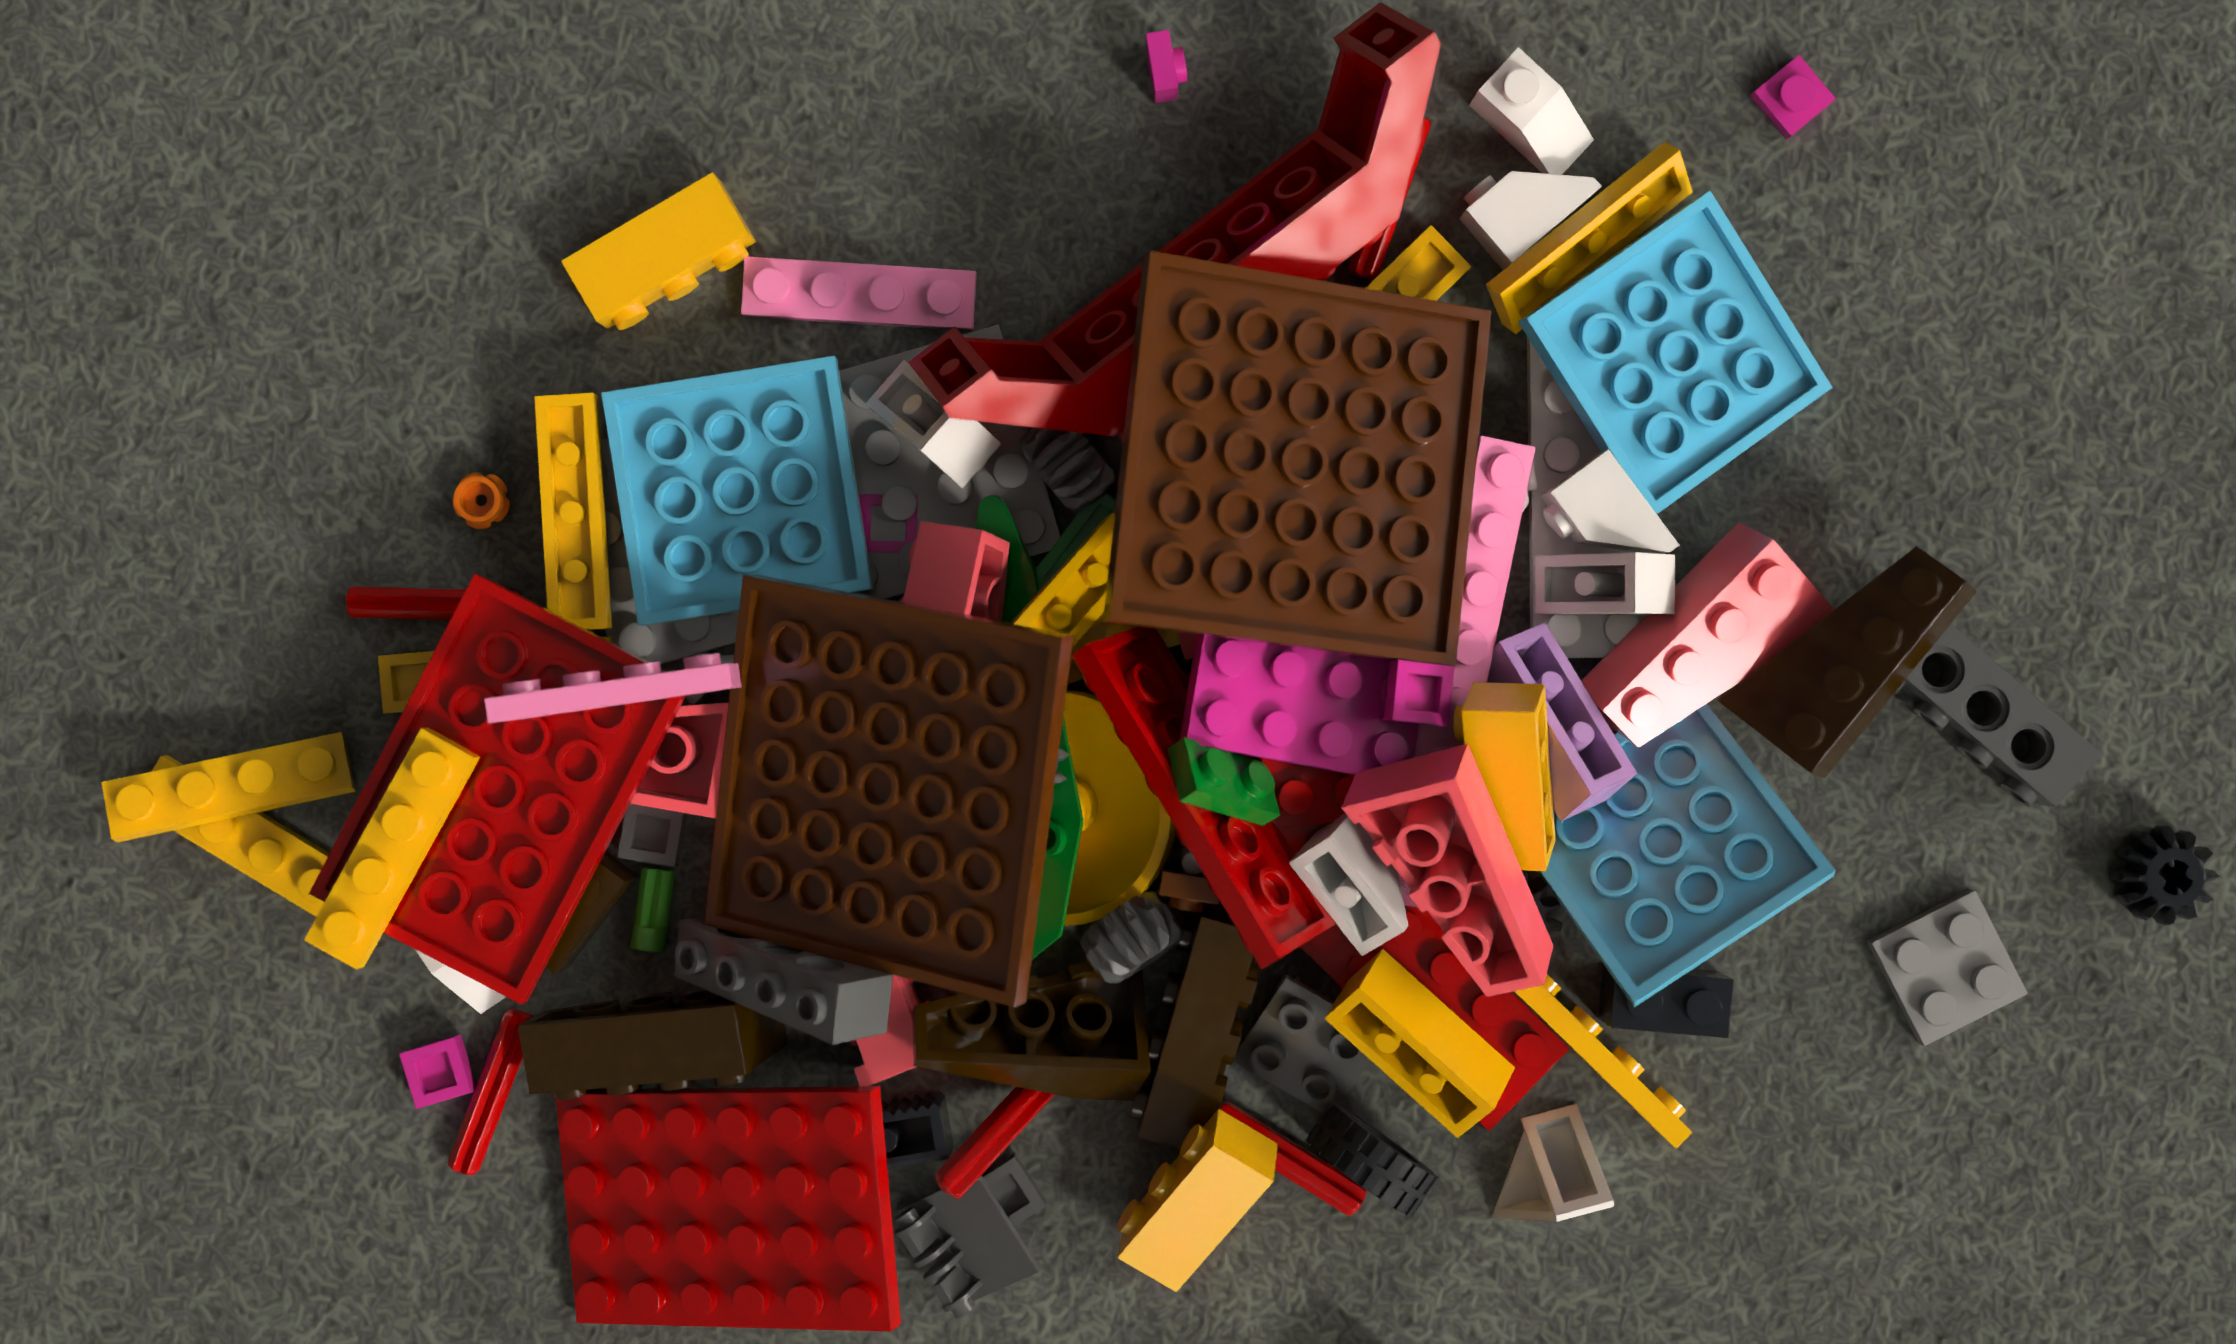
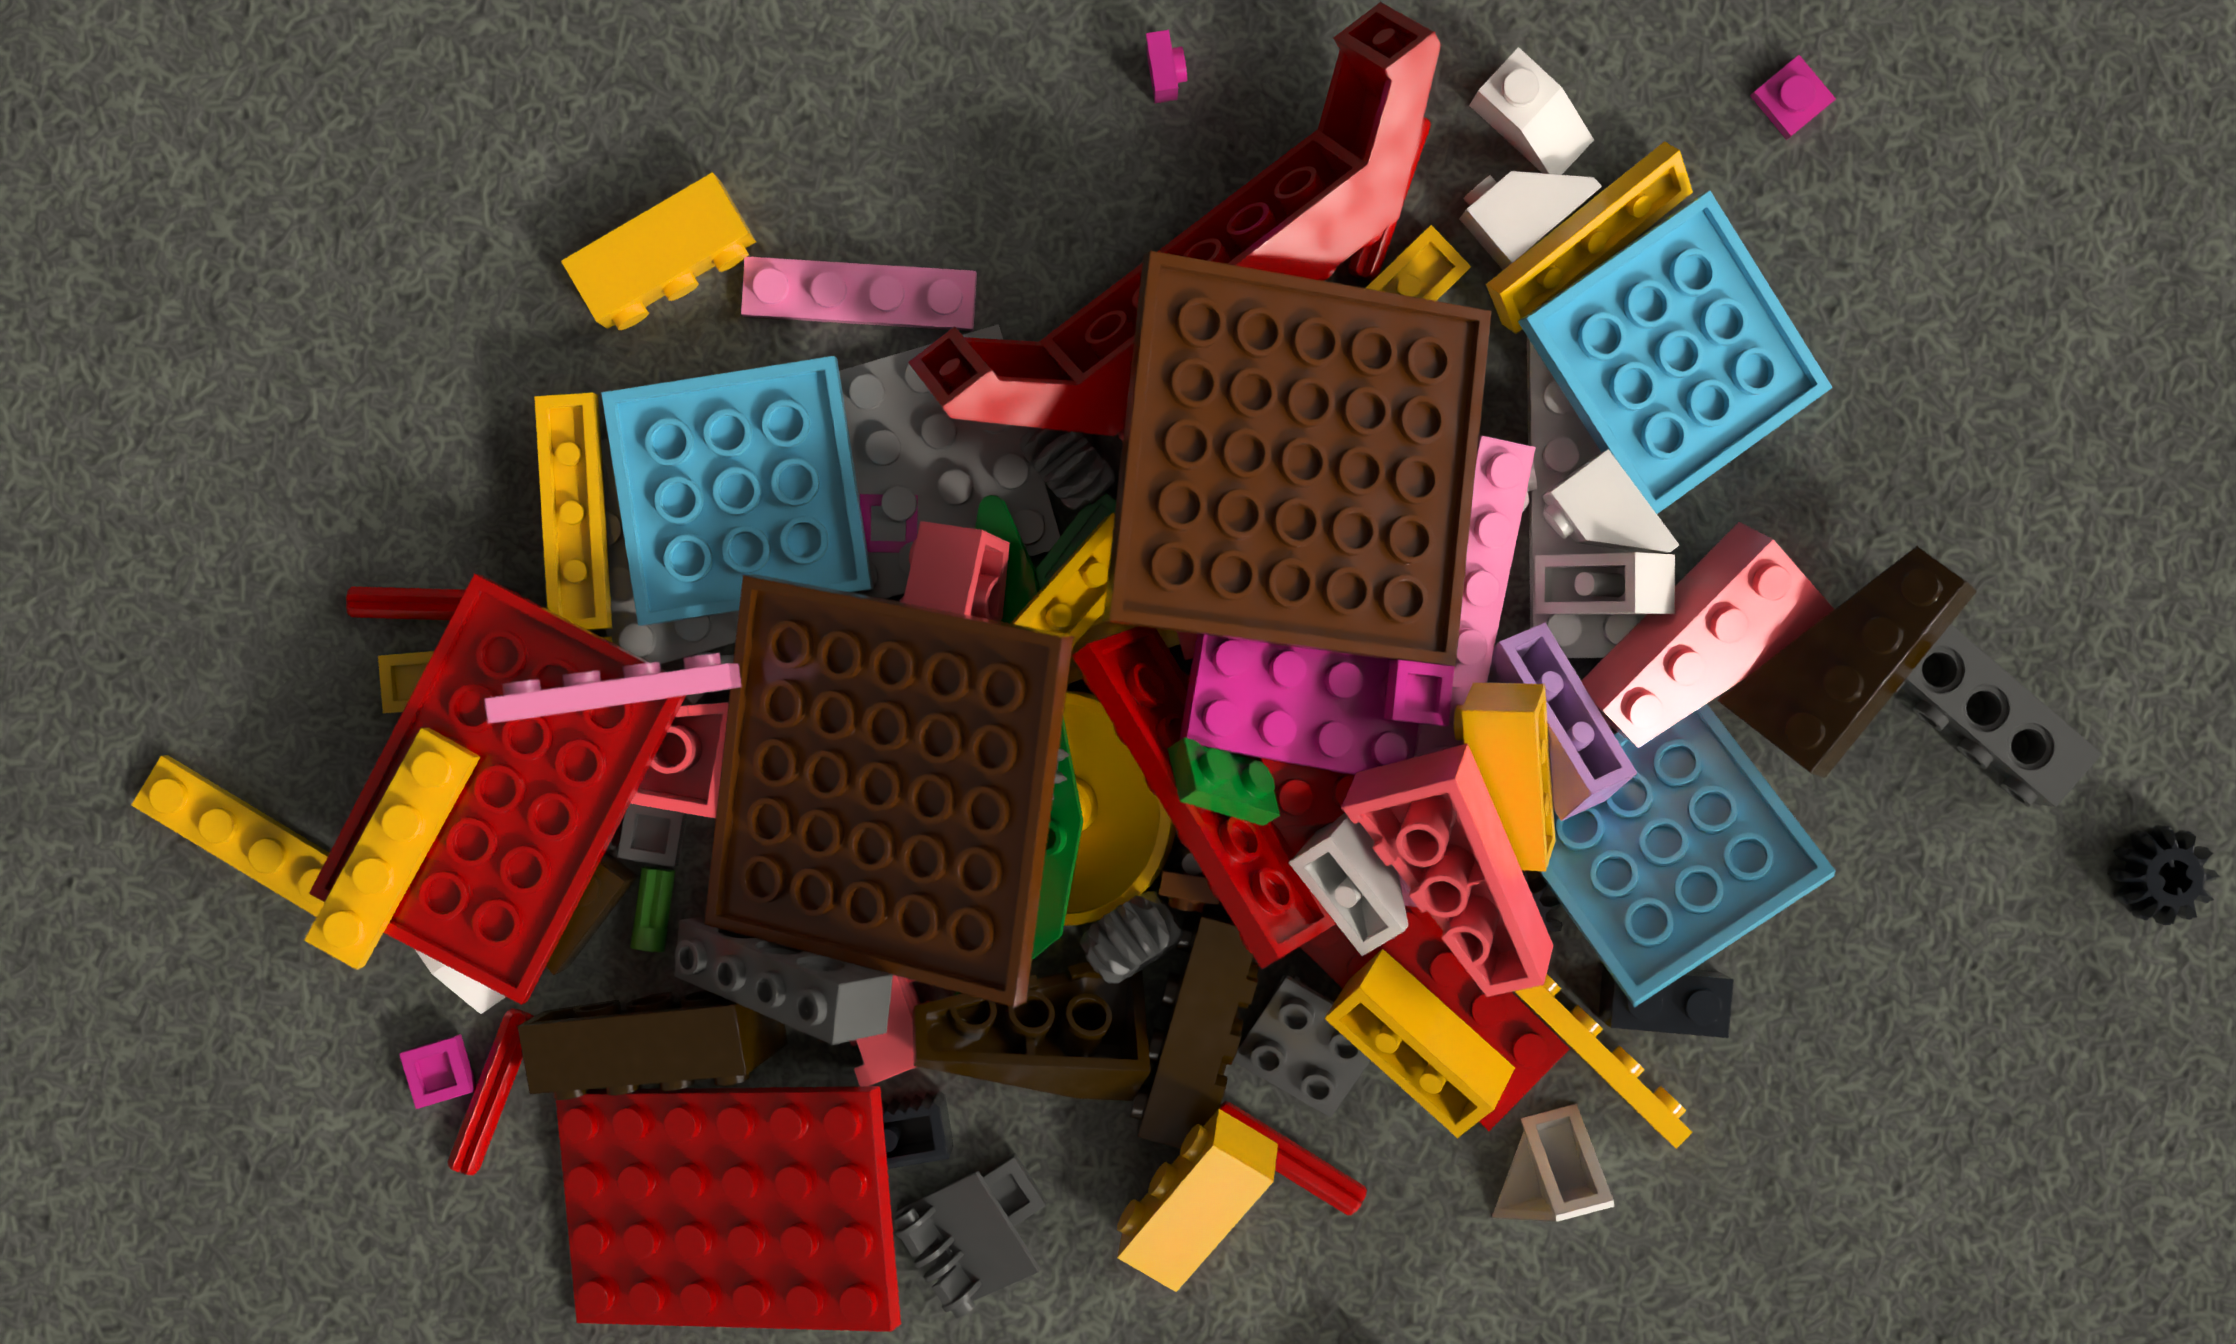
yellow plate [101,732,356,843] -> none
orange plate [453,472,510,529] -> none
white slope [865,360,1001,488] -> none
red axle [934,1087,1055,1199] -> none
black tyre [1305,1101,1439,1217] -> none
light grey plate [1867,889,2028,1046] -> none

